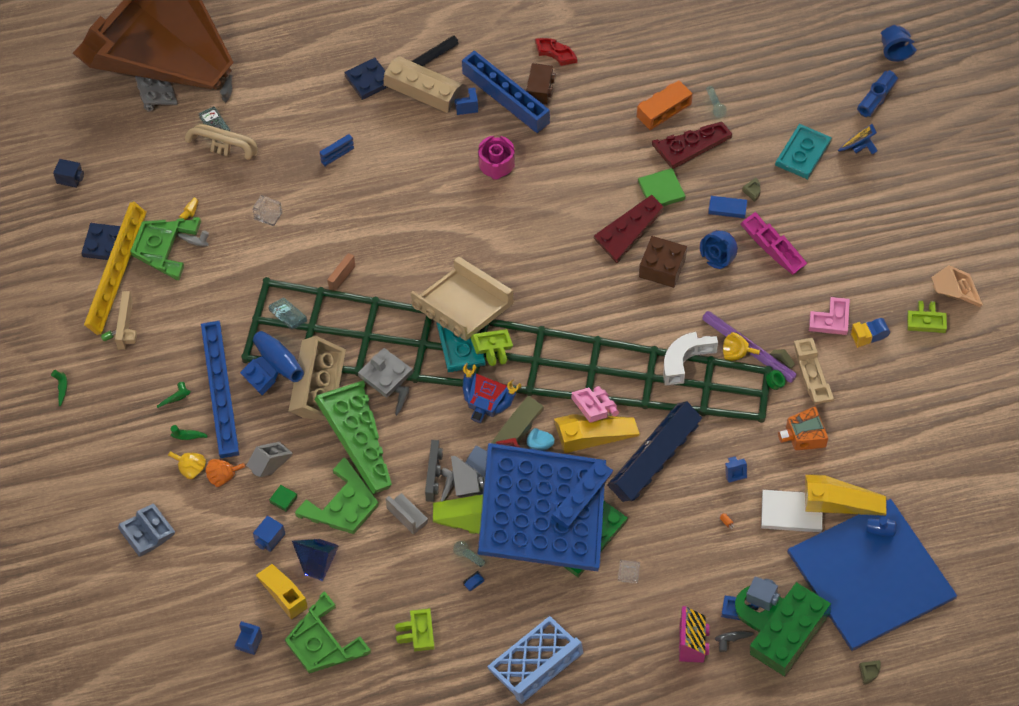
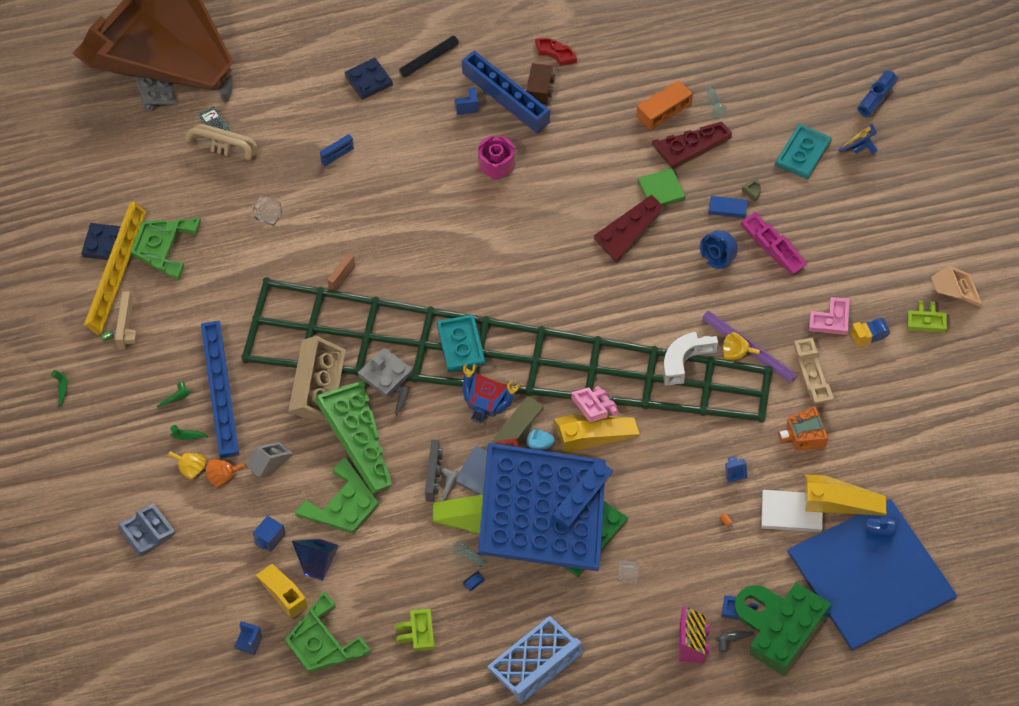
dark blue brick [53,159,84,188] -> none
light grey bar [177,230,209,247] -> none
yellow bar [179,197,198,220] -> none
blue plate [240,331,304,395] -> none
clear light blue tile [269,297,307,330] -> none
green tile [269,485,297,512] -> none
tan slope [384,56,463,113] -> none
light grey panel [386,493,428,535] -> none
tan panel [411,257,514,341] -> none
light grey slope [451,456,484,497] -> none
lime hinge [471,329,513,366] -> none
dark blue brick [607,401,702,502] -> none
reddish brown brick [639,236,687,288] -> none
sand blue brick [747,576,780,611] -> none
green tile [766,370,785,390] -> none
olive tile [770,349,795,368] -> none
olive tile [859,660,881,685] -> none
blue helmet [880,25,917,62] -> none

